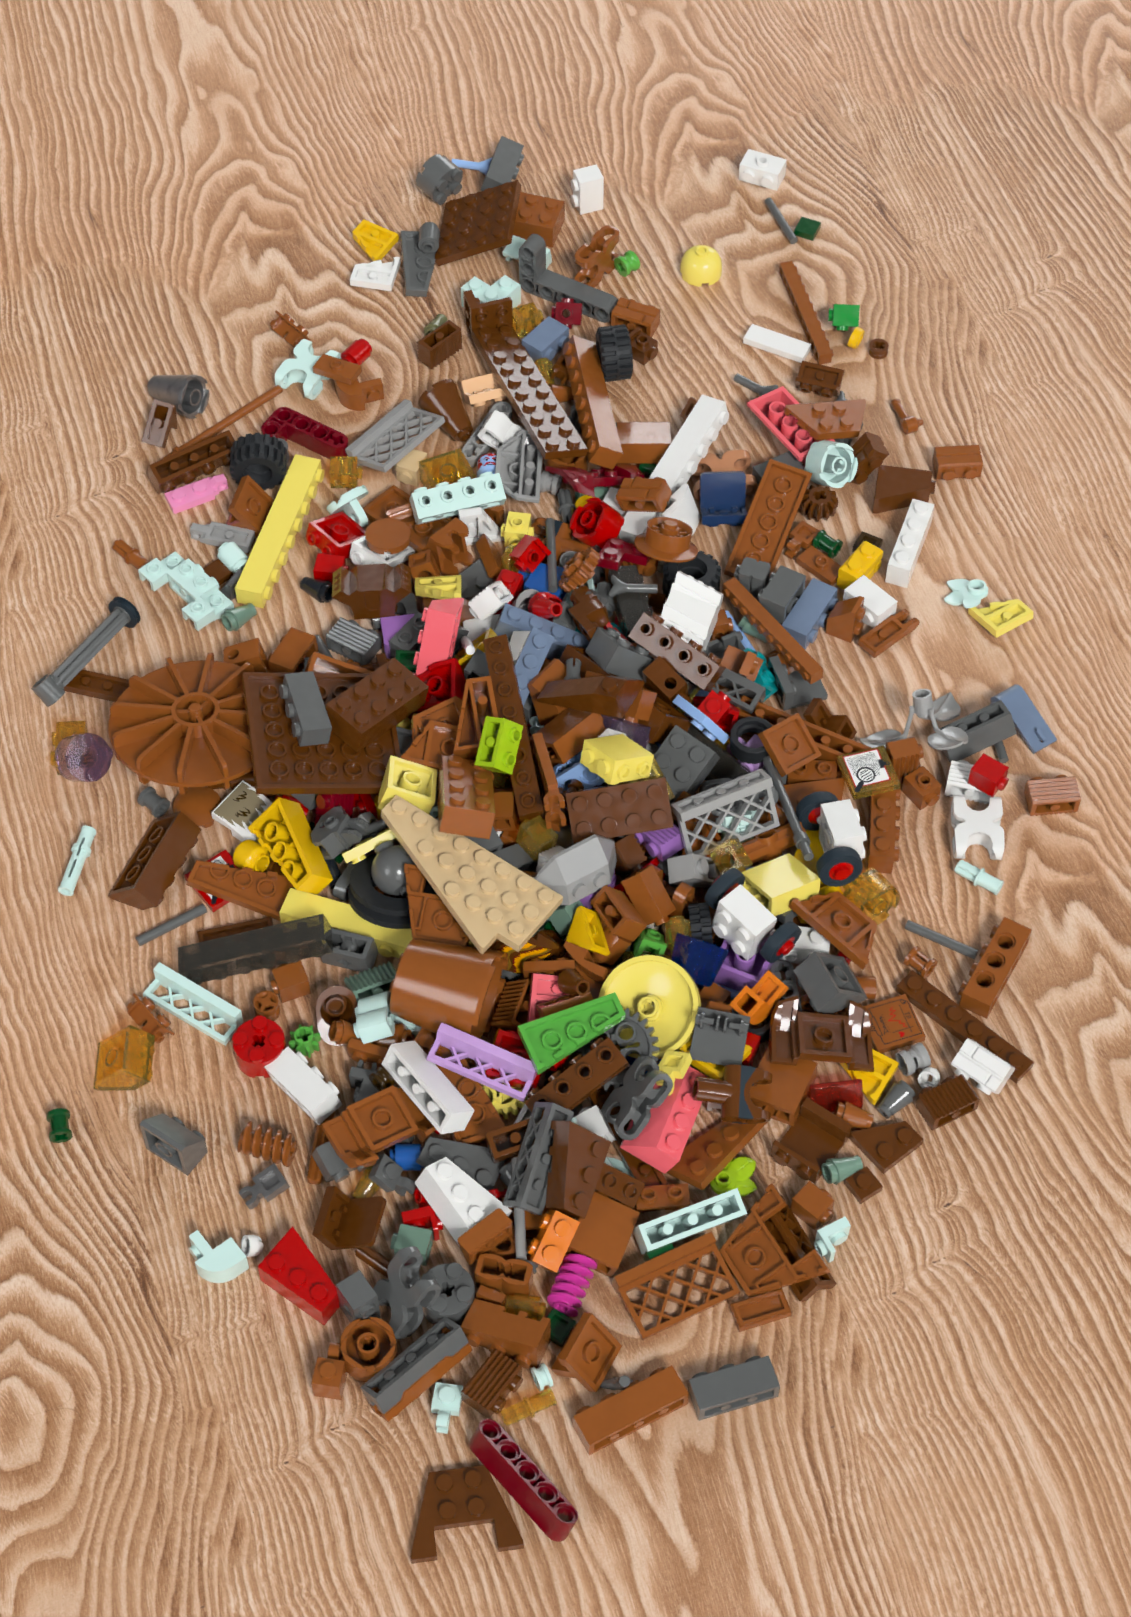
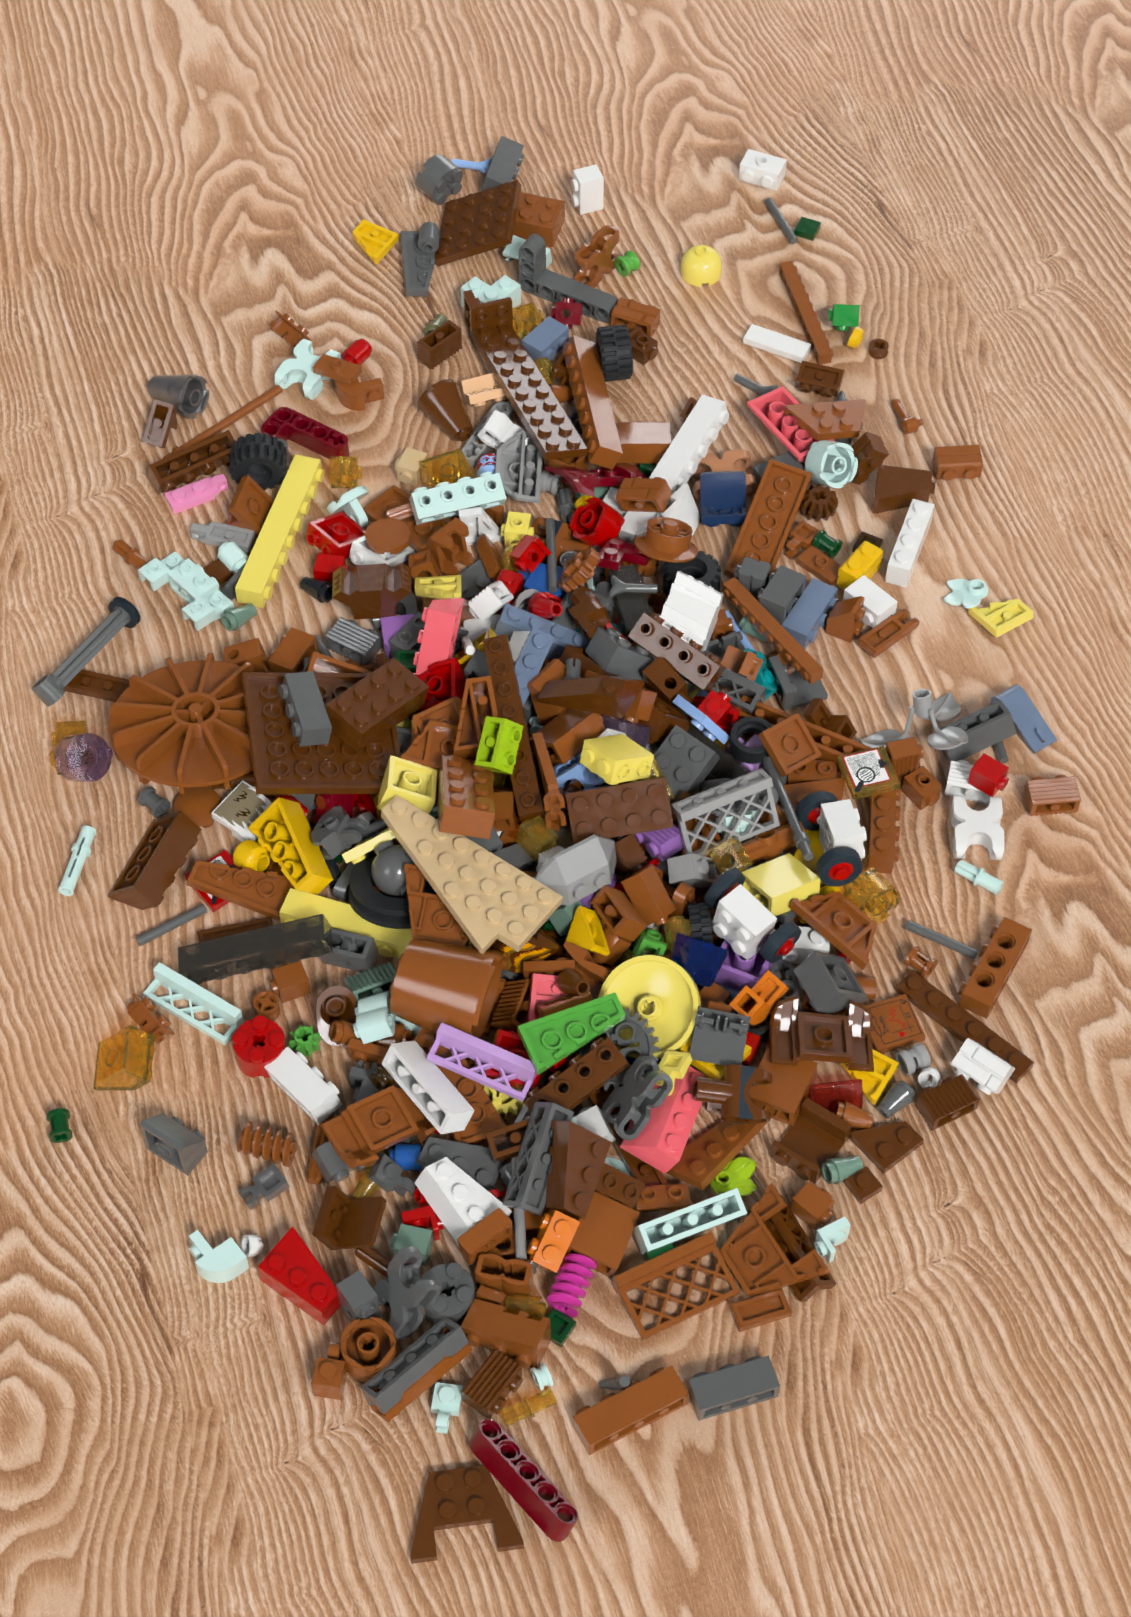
light grey fence [345,399,445,473] -> none
white wing [350,257,401,291] -> none
dark orange bracket [551,1312,622,1393] -> none

